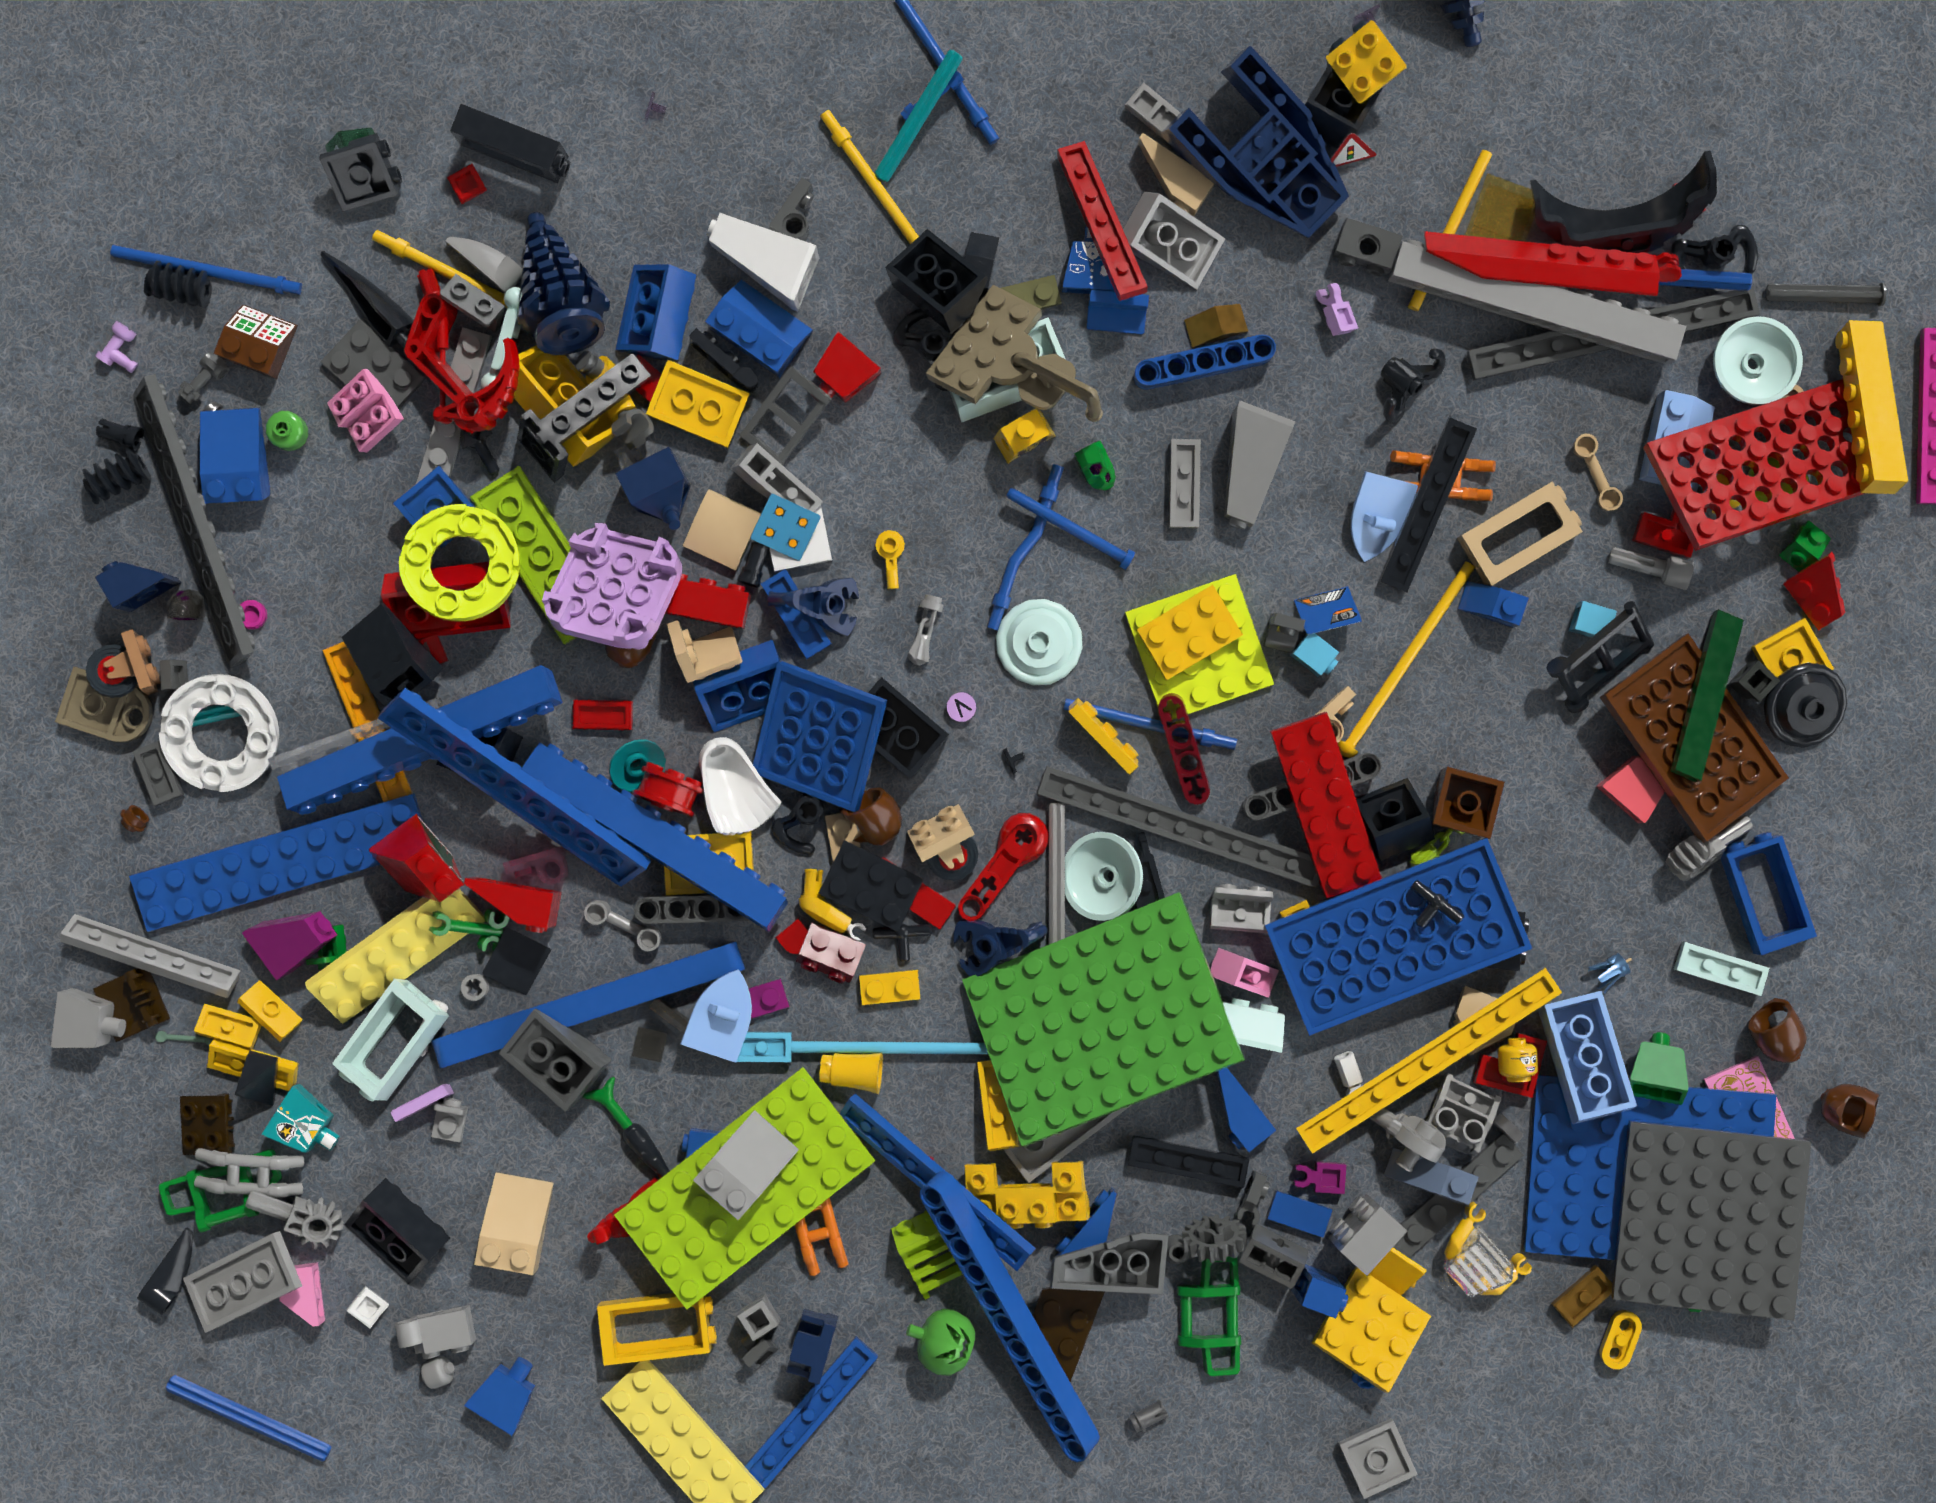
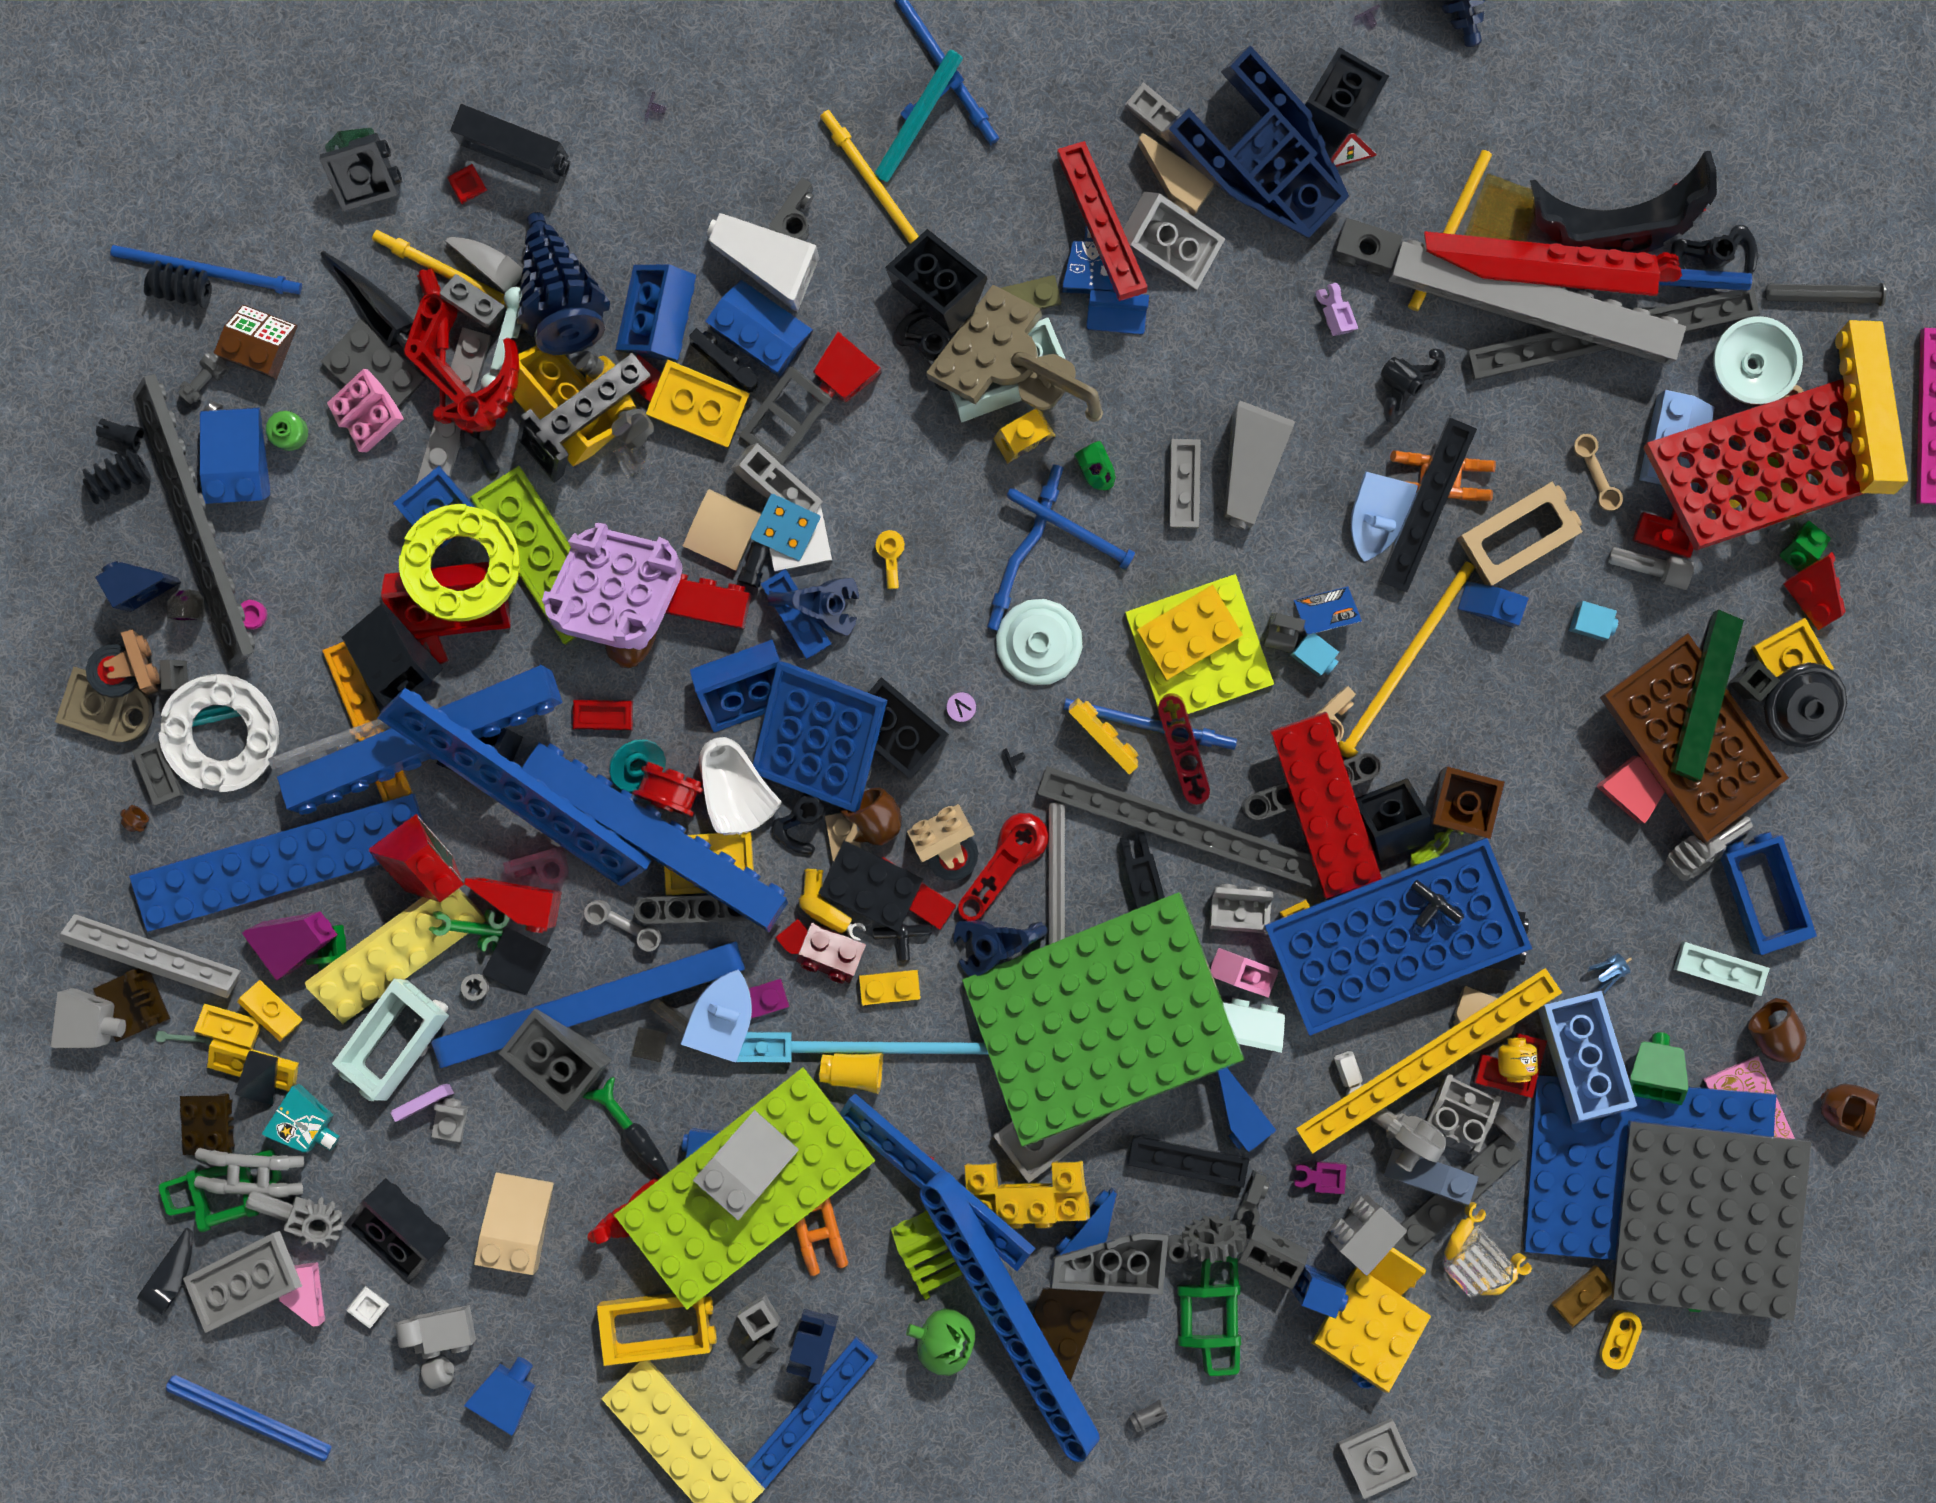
lavender piece [95,321,138,373] -> none
dark blue piece [615,447,691,530] -> none
tan bracket [667,620,743,683] -> none
light grey piece [908,594,944,666] -> none
black slope [964,232,999,294] -> none
yellow plate [977,1060,1019,1151] -> none
light aqua dish [1065,832,1143,921] -> none
blue beam [1133,335,1276,390] -> none
pearl gold slope [1184,304,1248,348] -> none
blue tile [1267,1190,1332,1238] -> none
yellow plate [1326,20,1407,104] -> none
black piece [1546,601,1654,713] -> none

